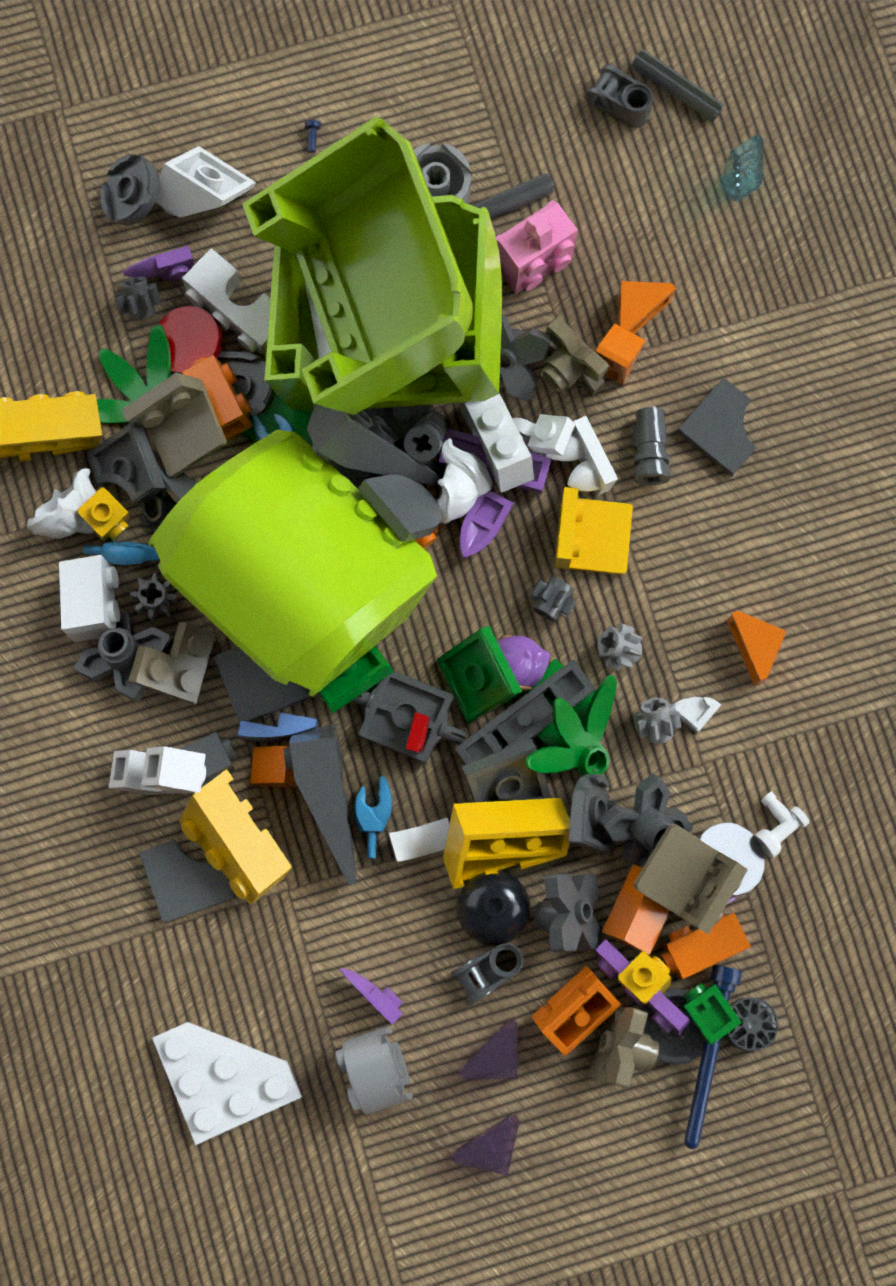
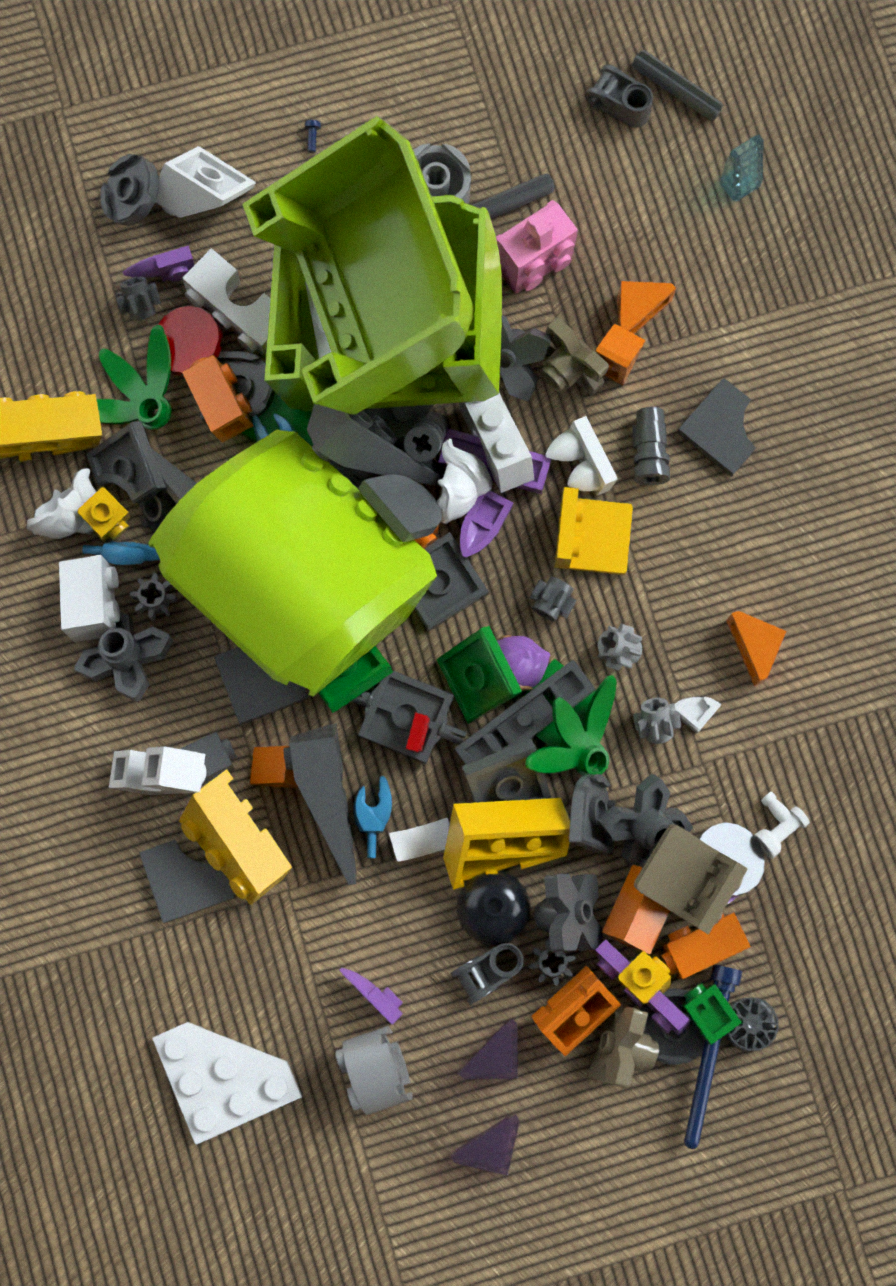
dark tan bracket [122,373,227,478] -> none
dark tan plate [128,622,216,704] -> none
medium blue slope [238,713,319,742] -> none
white plate [513,414,575,456] -> none
none -> dark grey tile [414,532,489,632]
none -> dark grey gear [528,939,576,986]

